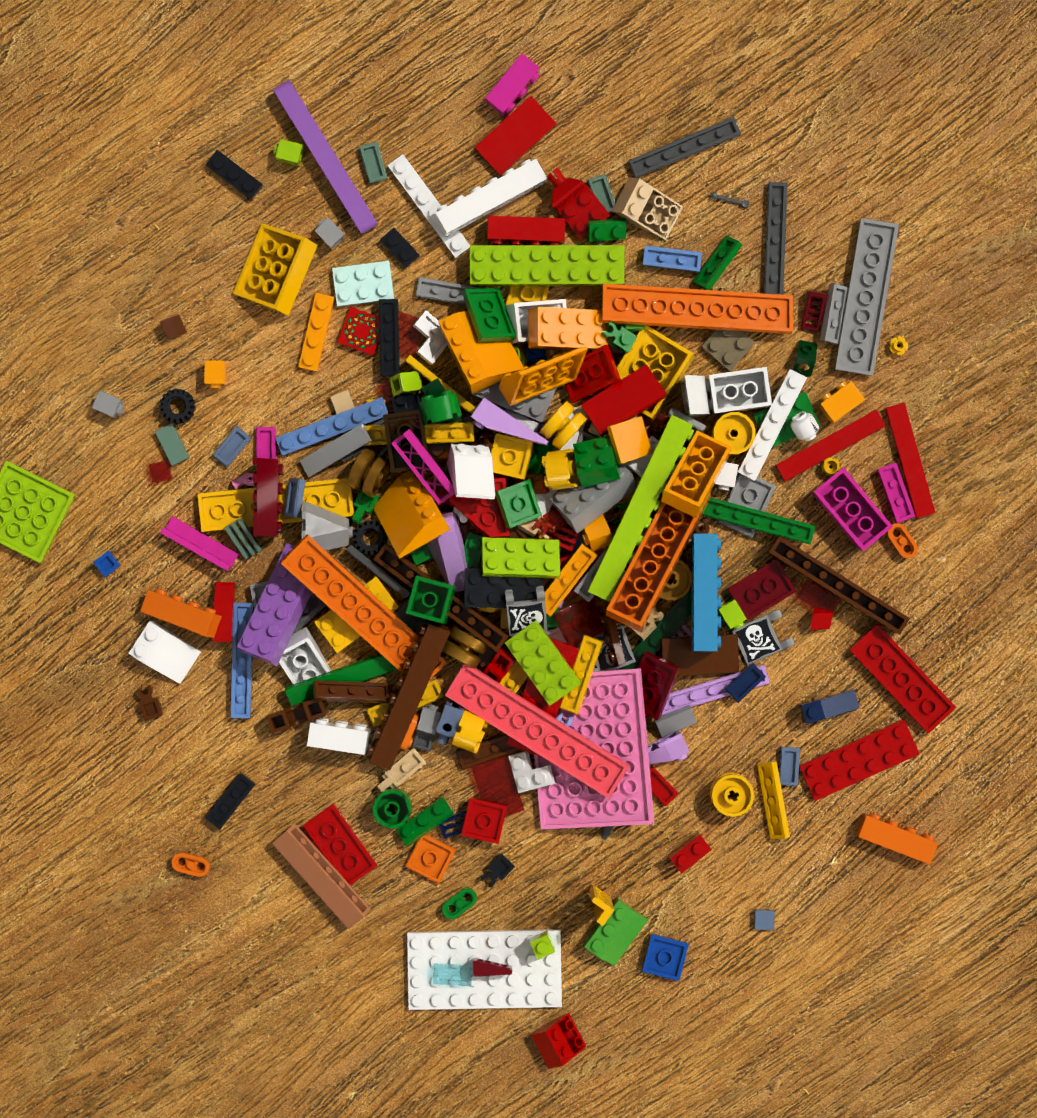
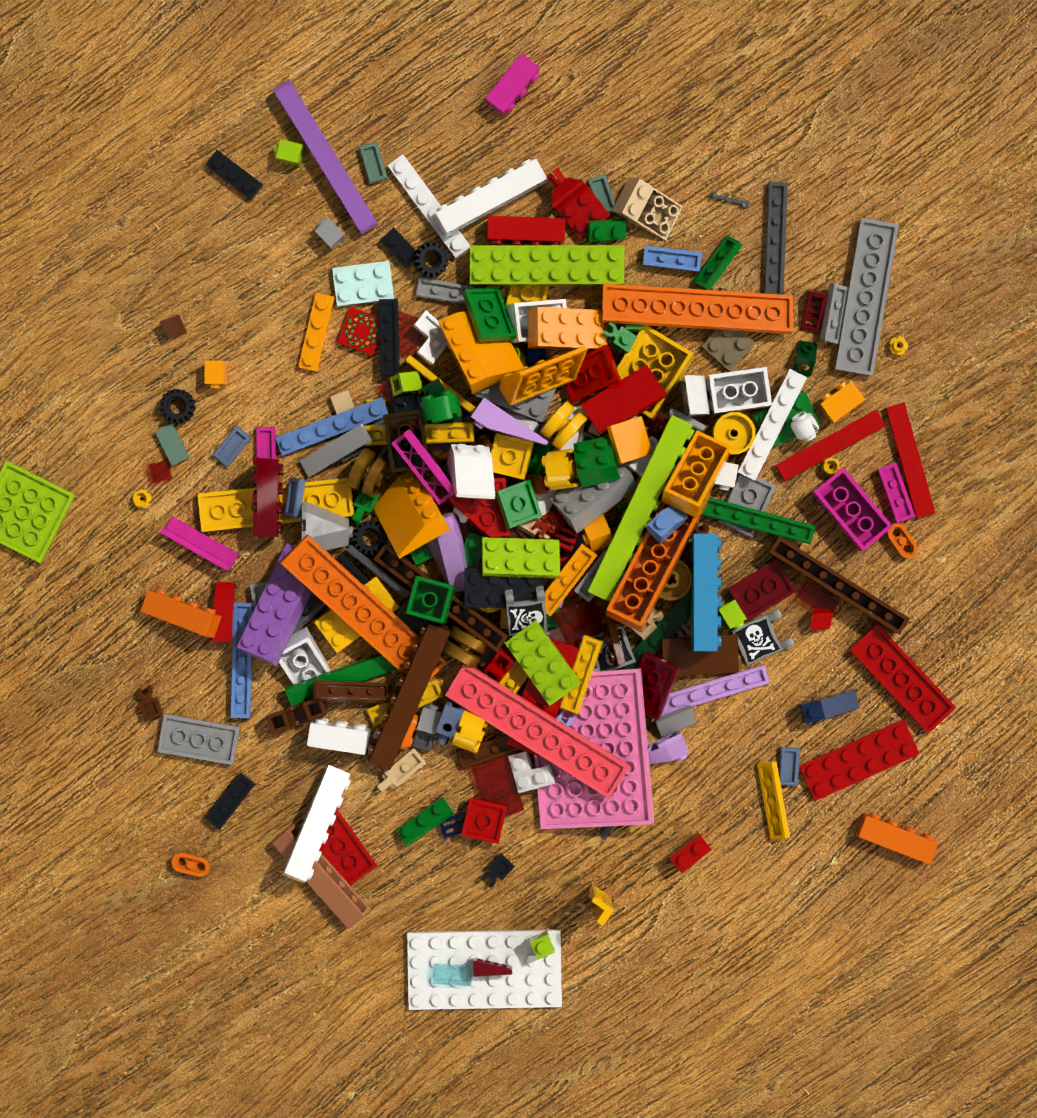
light grey brick [92,390,125,419] -> none
blue plate [93,550,121,577] -> none
white slope [129,620,201,684] -> none
sand green tile [225,517,262,559] -> none
bright pink arm [232,473,254,490] -> none
yellow slope [233,223,318,316] -> none
green brick [373,788,412,829] -> none
orange tile [405,834,456,884] -> none
green plate [442,887,477,919] -> none
red tile [474,96,557,177] -> none
red slope [531,1013,587,1069] -> none
bright green slope [584,897,648,966] -> none
dark grey tile [628,117,741,178] -> none
blue plate [642,933,689,981] -> none
red tile [650,766,679,807] -> none
yellow wheel [709,772,754,817] -> none
dark blue tile [725,662,766,703] -> none
sand blue tile [754,909,775,930] -> none
none -> yellow plate [132,489,151,508]
none -> light grey plate [157,714,240,765]
none -> white brick [282,765,351,883]
none -> black tile [337,552,370,584]
none -> black tyre [412,242,449,277]
none -> medium blue slope [647,506,688,544]

